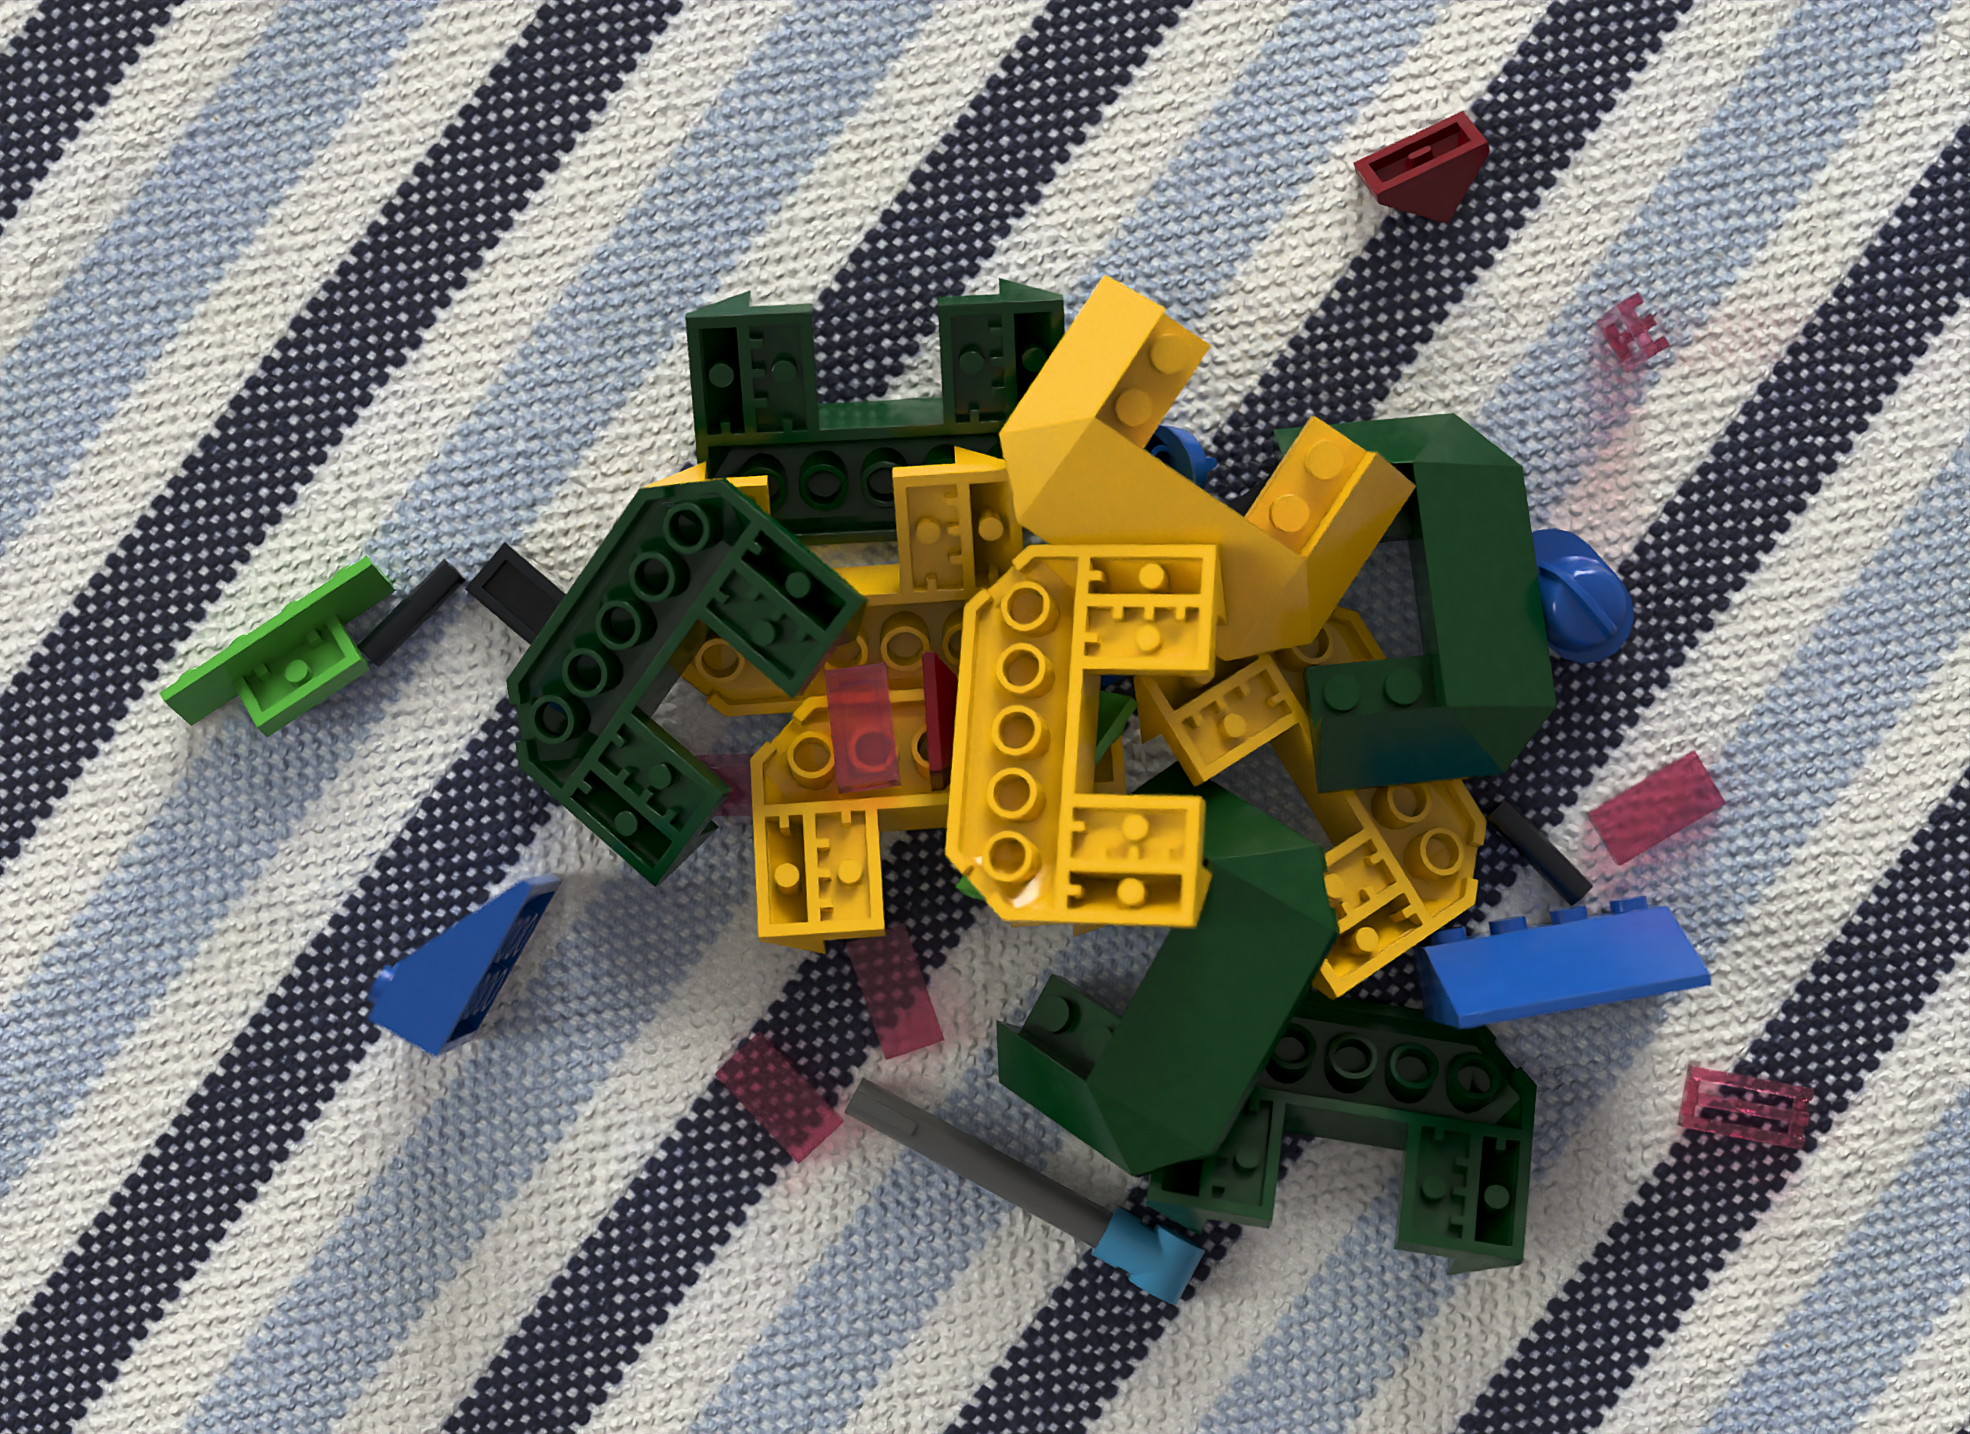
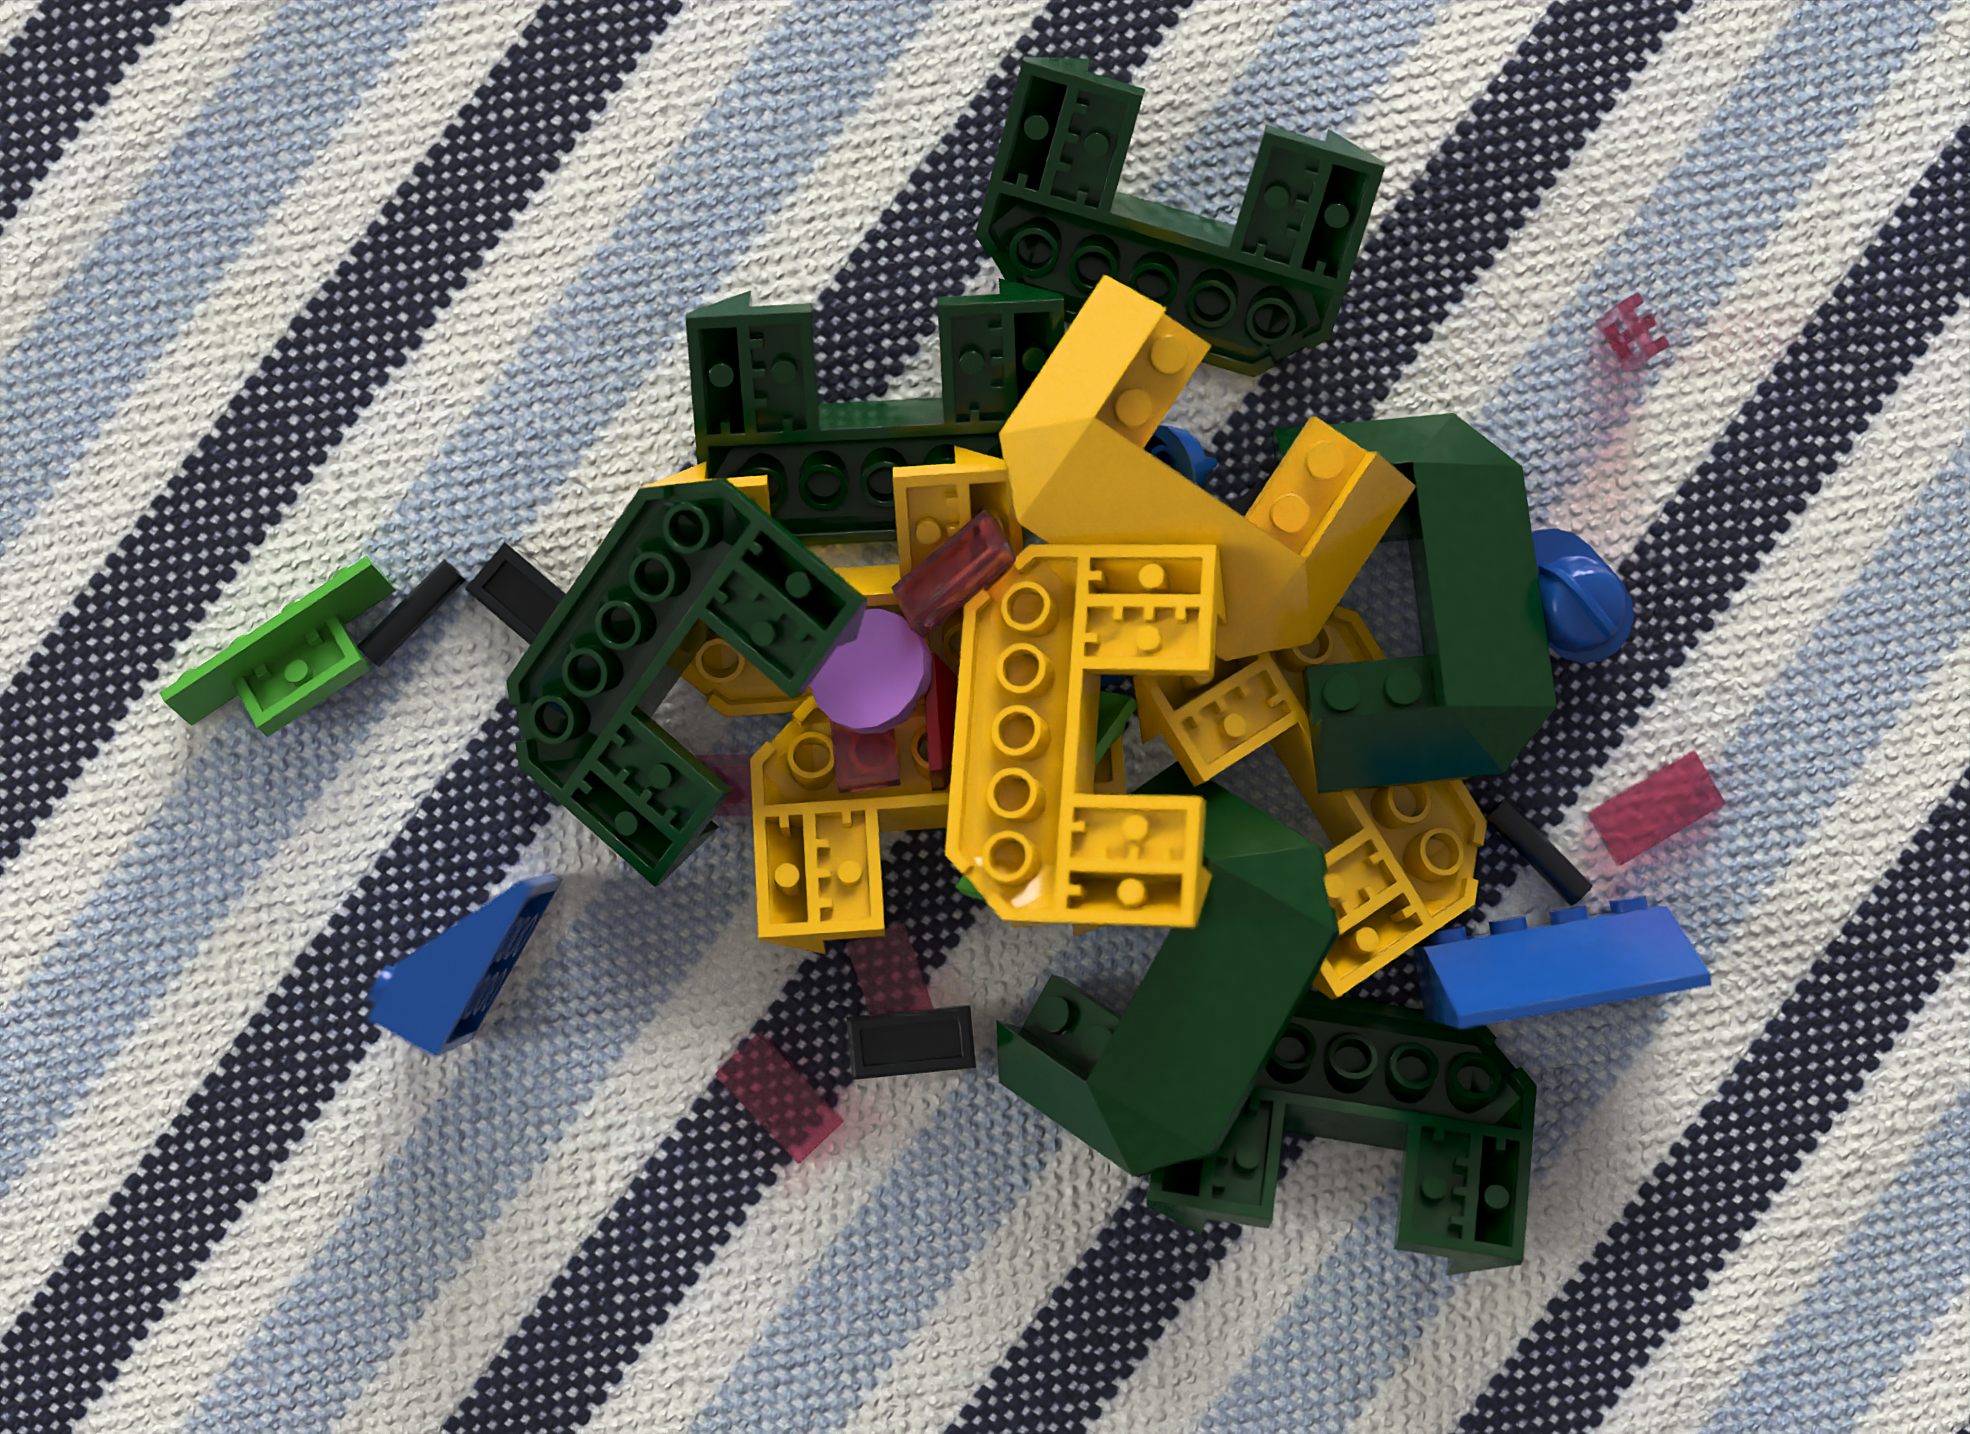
dark grey piece [844,1077,1206,1305] -> none
dark red slope [1353,111,1490,224] -> none
clear pink tile [1677,1064,1814,1150] -> none
none -> medium lavender tile [810,608,932,734]
none -> black tile [846,1005,976,1080]
none -> clear pink tile [891,509,1017,638]
none -> dark green slope [975,57,1386,377]

